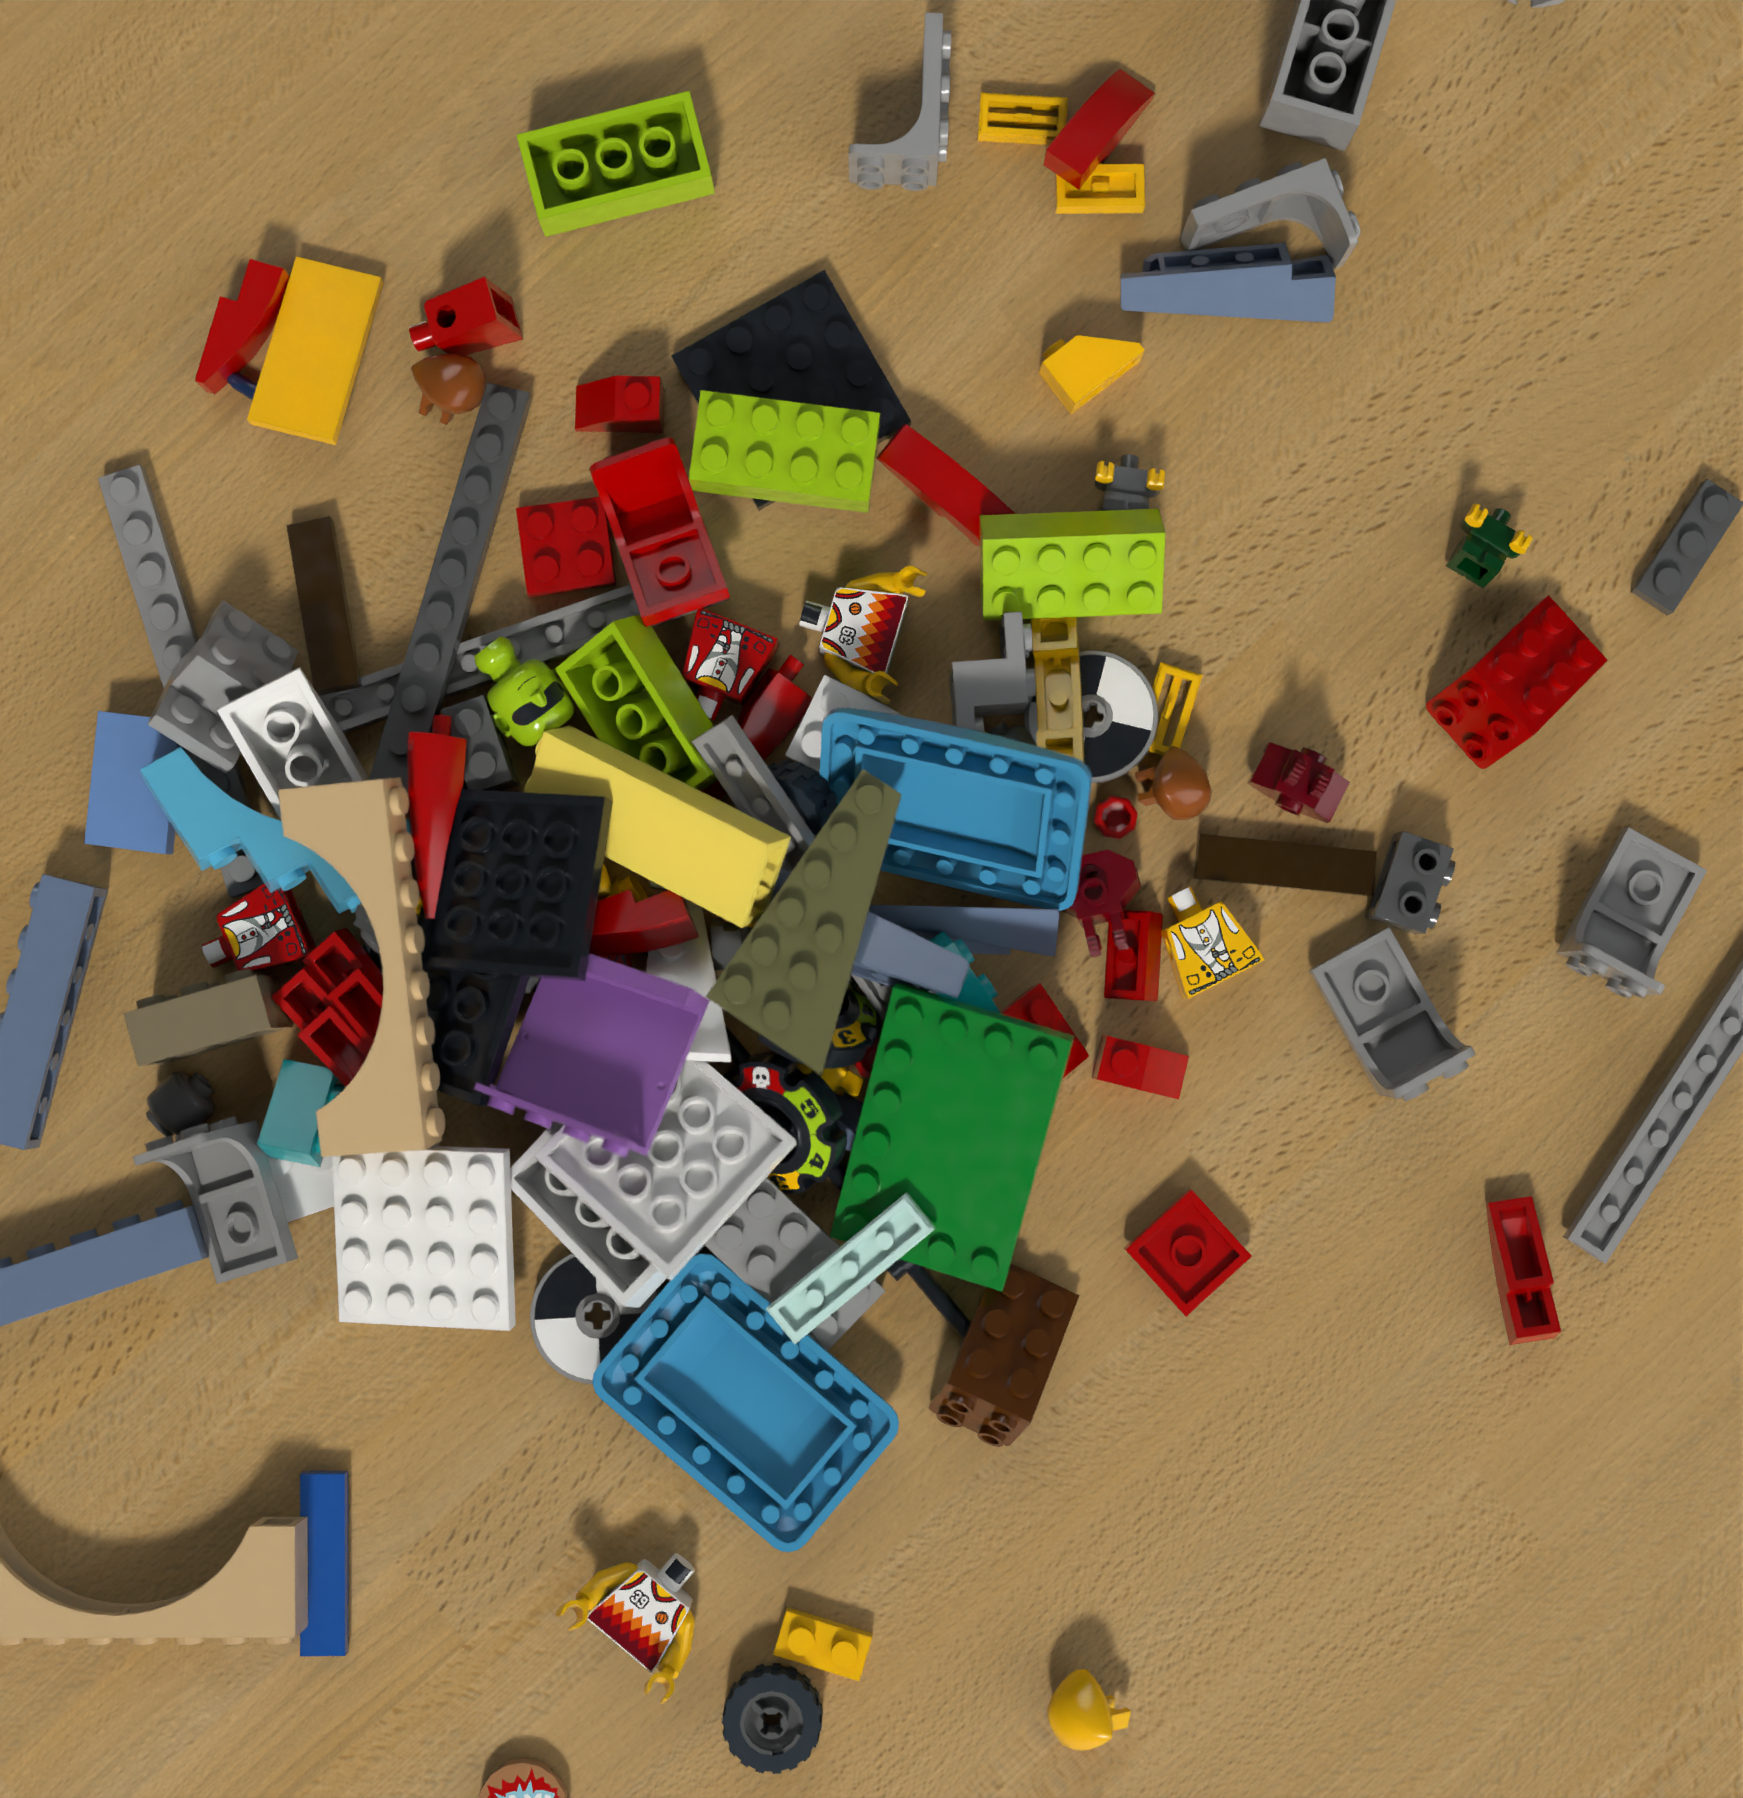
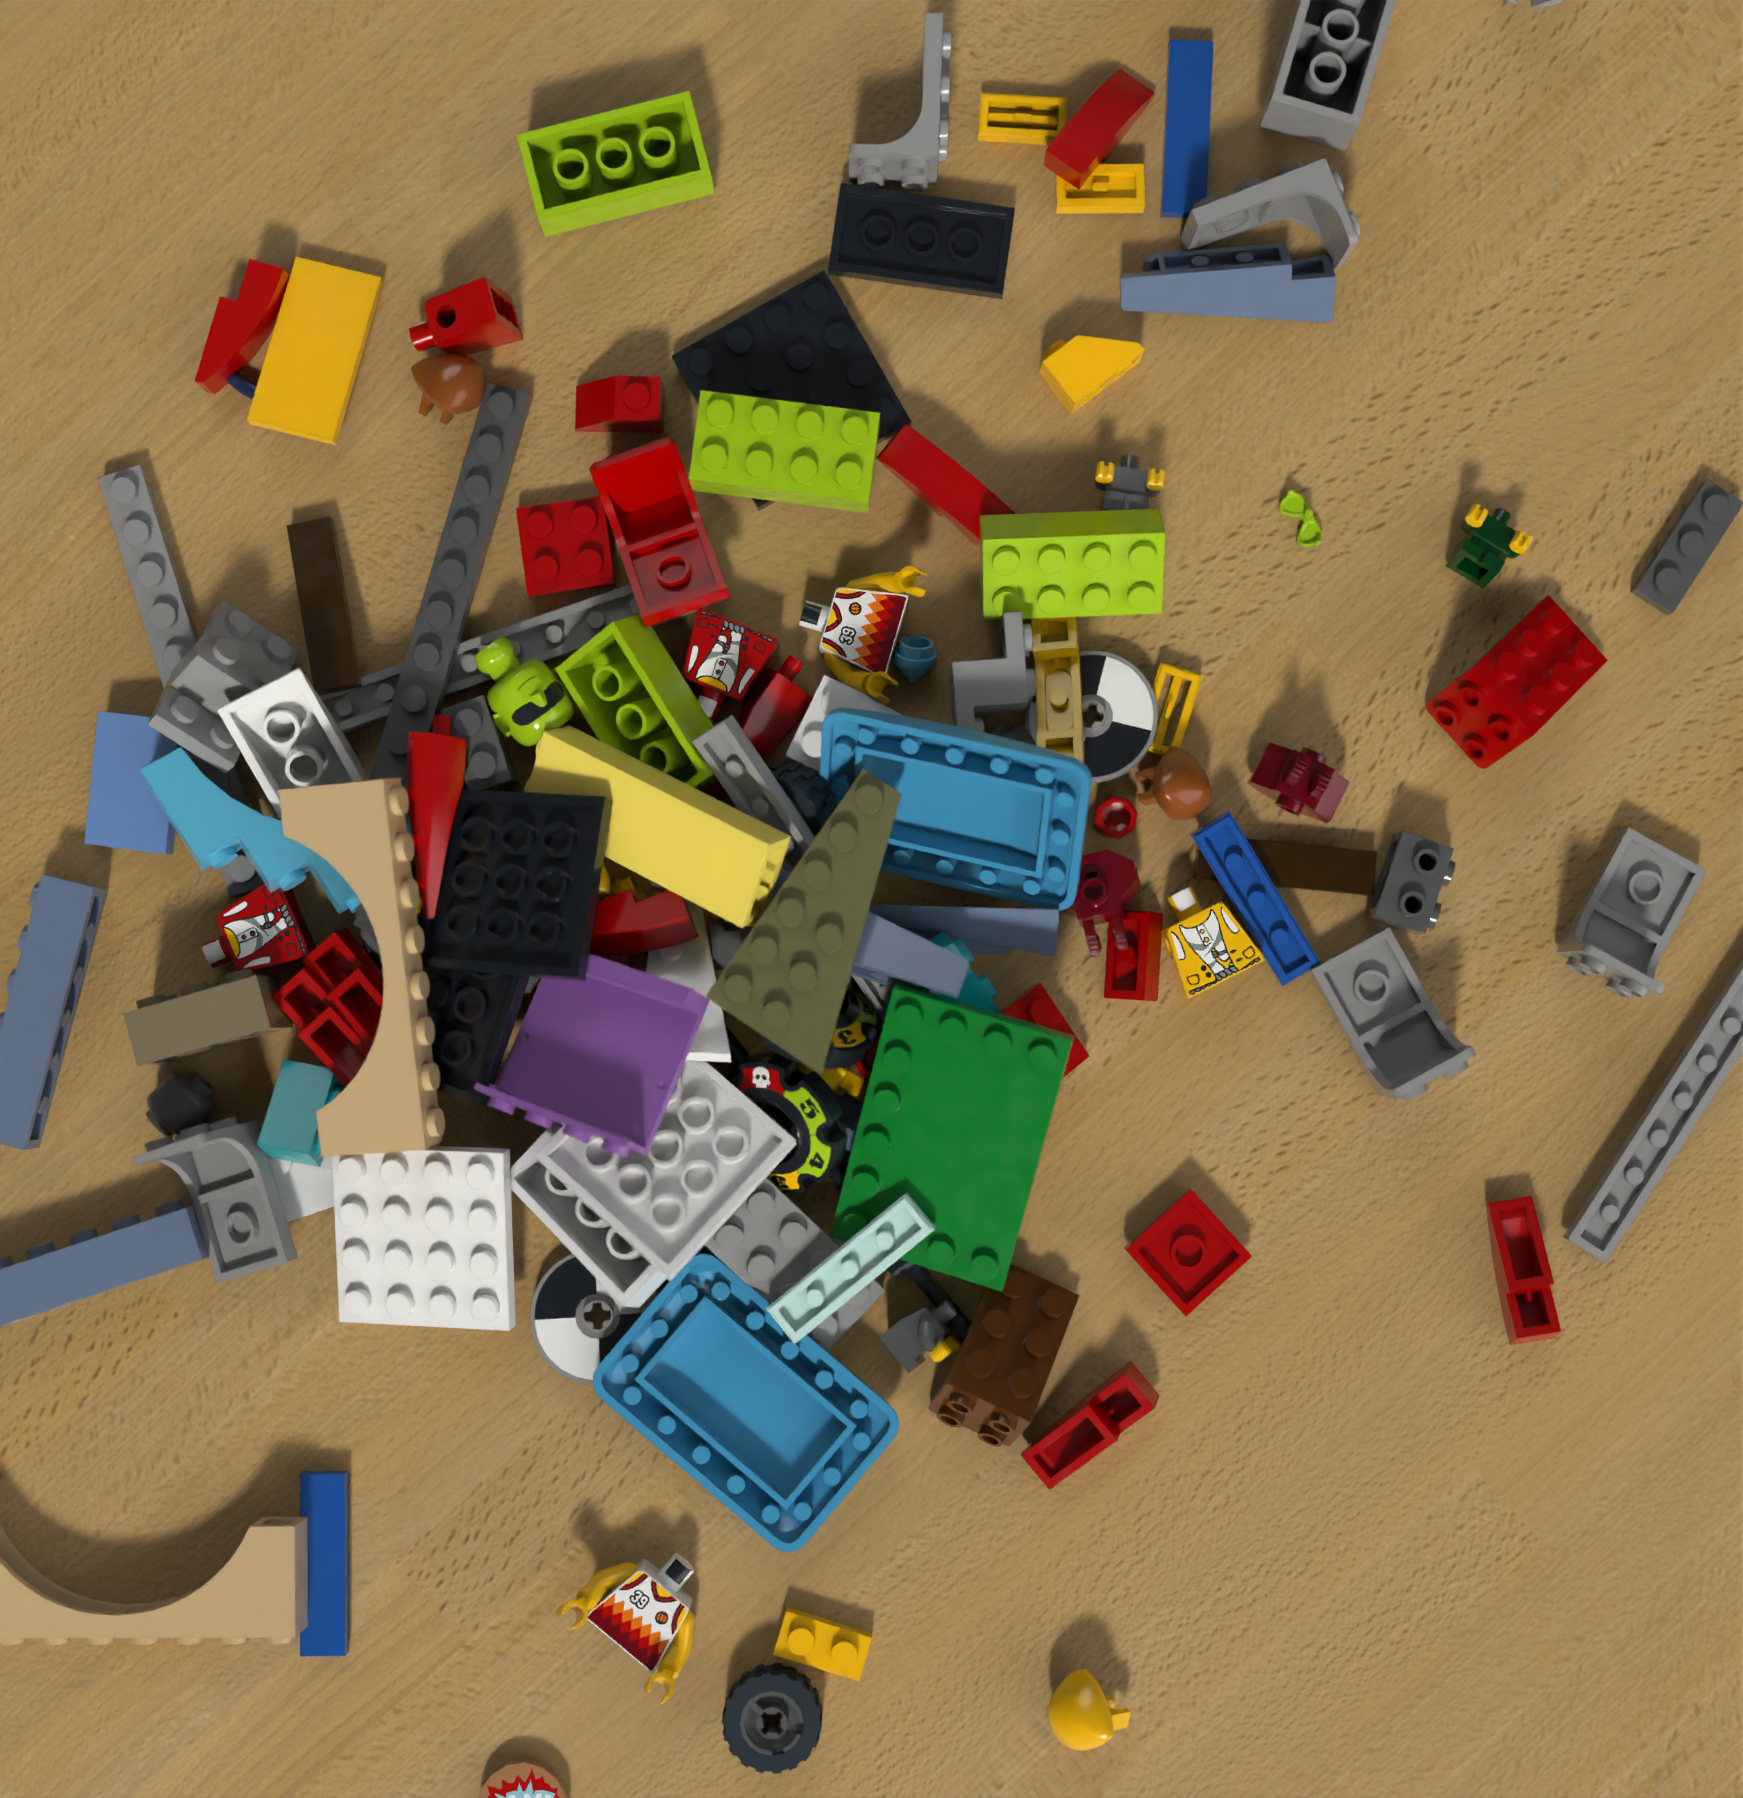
red slope [1092,1035,1189,1099] -> none
none -> black plate [828,183,1015,299]
none -> dark grey piece [880,1300,960,1373]
none -> medium azure plate [893,635,937,683]
none -> red slope [1021,1361,1160,1490]
none -> blue tile [1160,39,1214,218]
none -> blue tile [1190,811,1321,986]
none -> lime piece [1278,489,1323,548]

